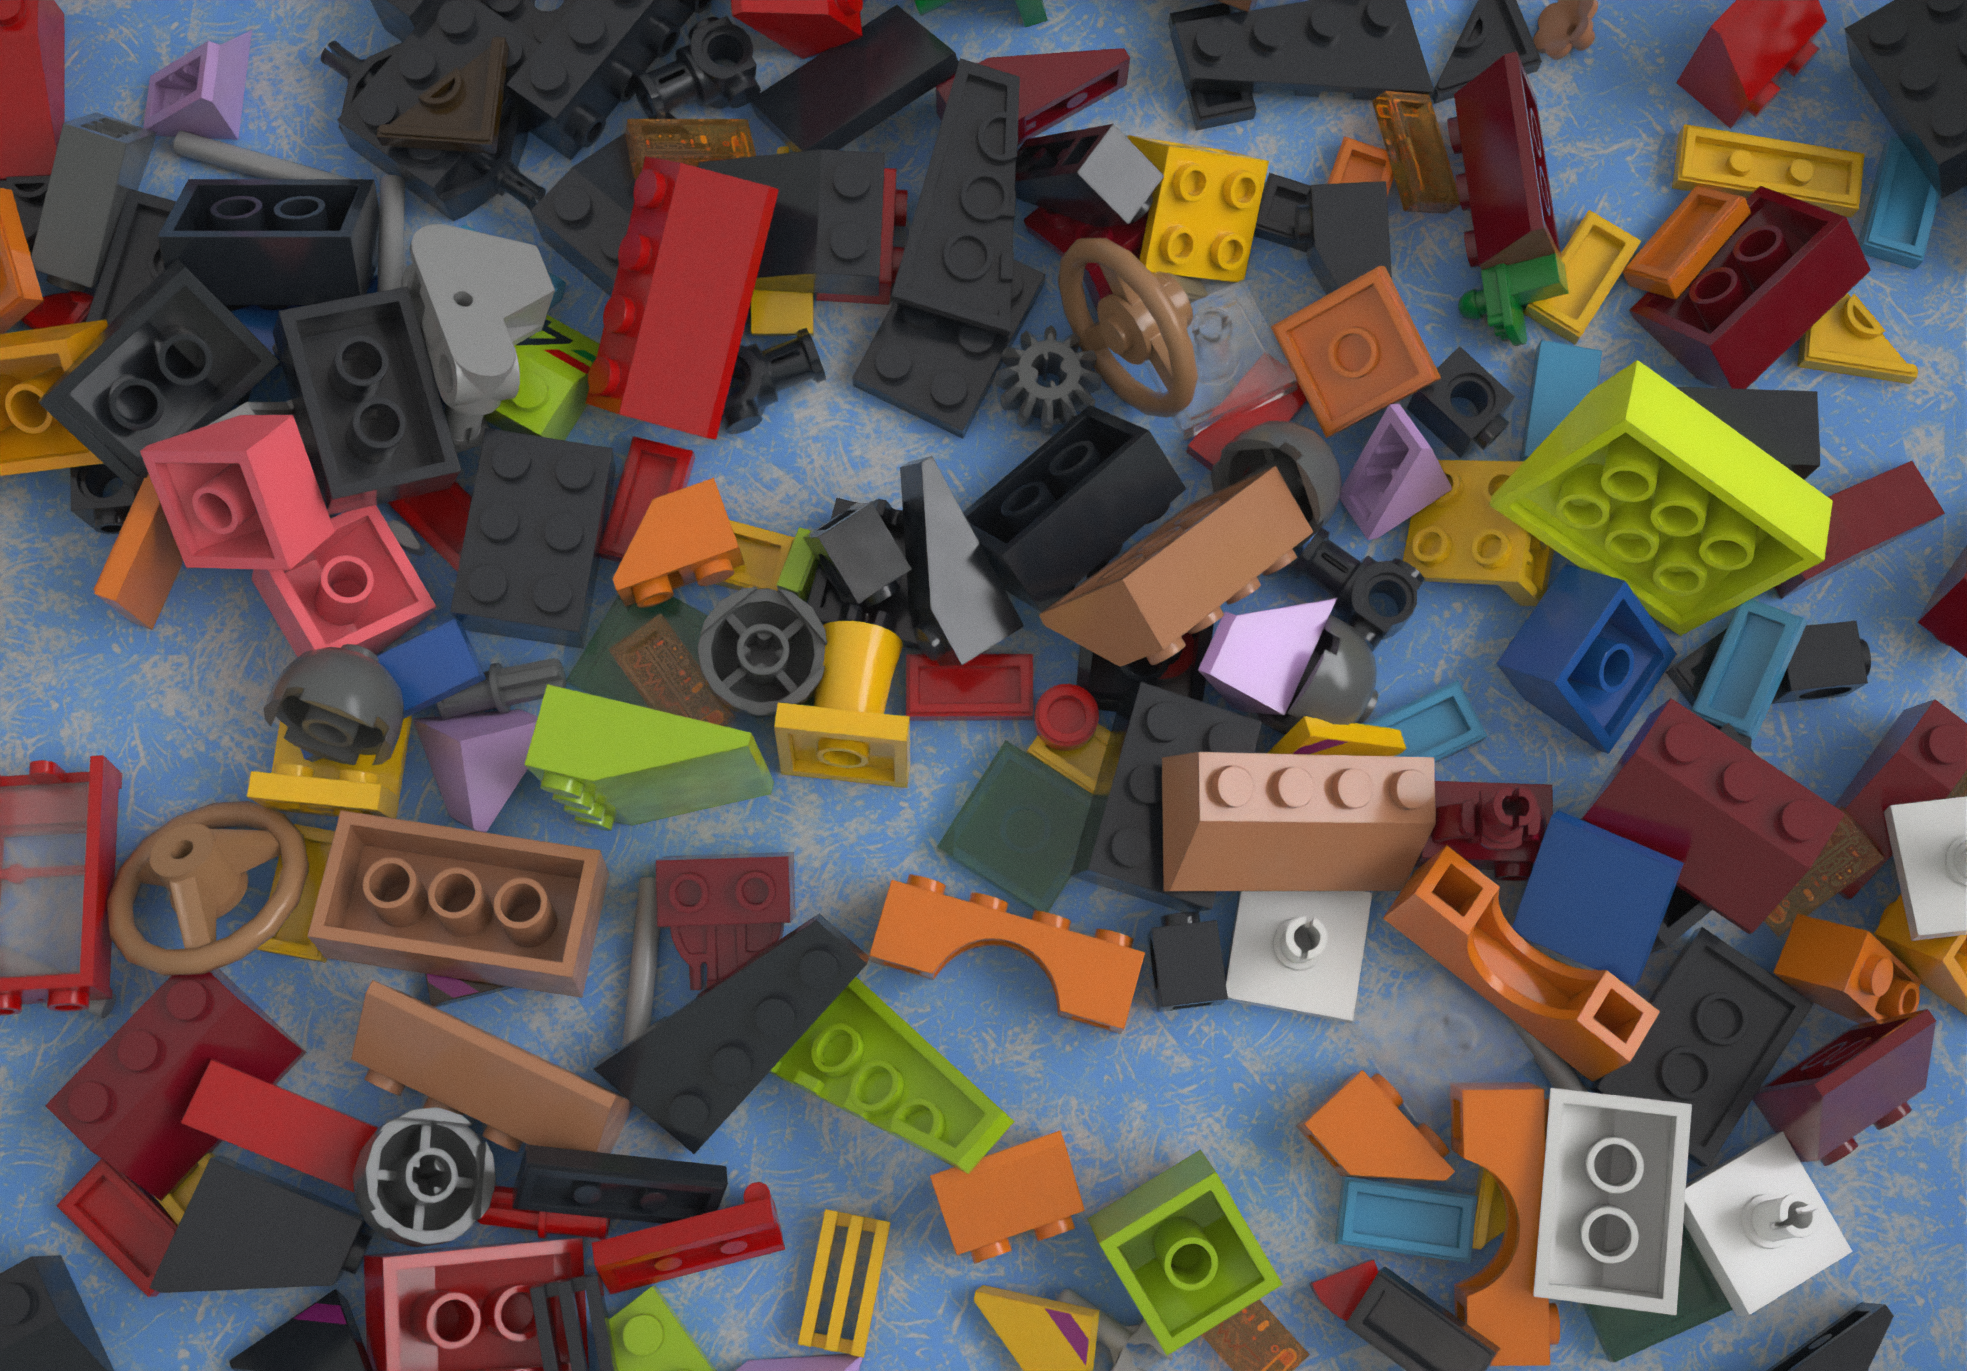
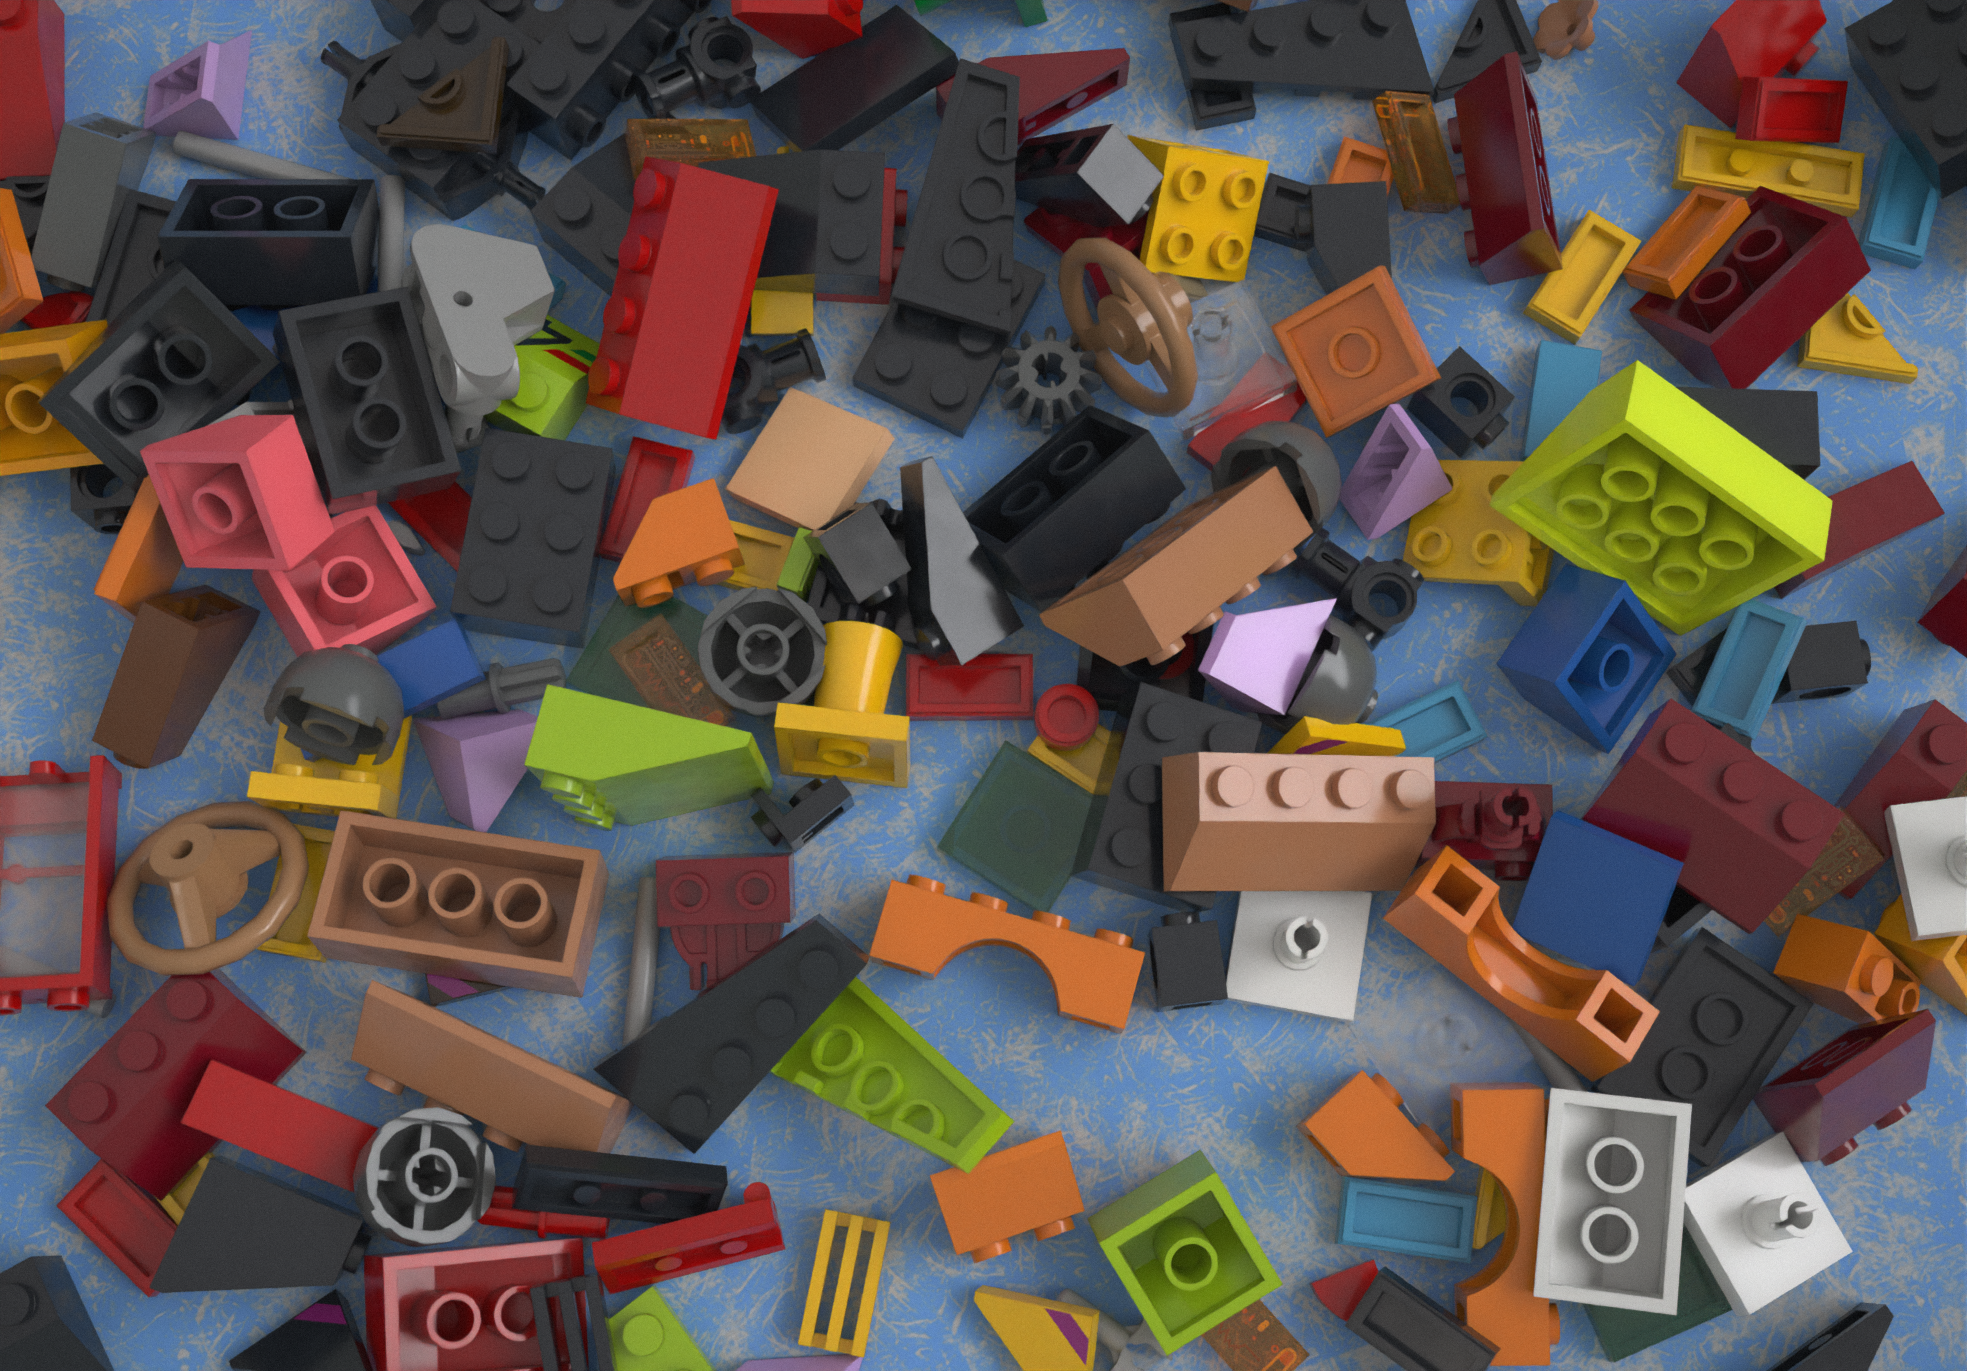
green piece [1458,253,1569,346] -> none
none -> reddish brown slope [92,585,260,769]
none -> light nougat tile [725,387,895,531]
none -> black bracket [750,775,854,853]
none -> red tile [1735,76,1848,143]

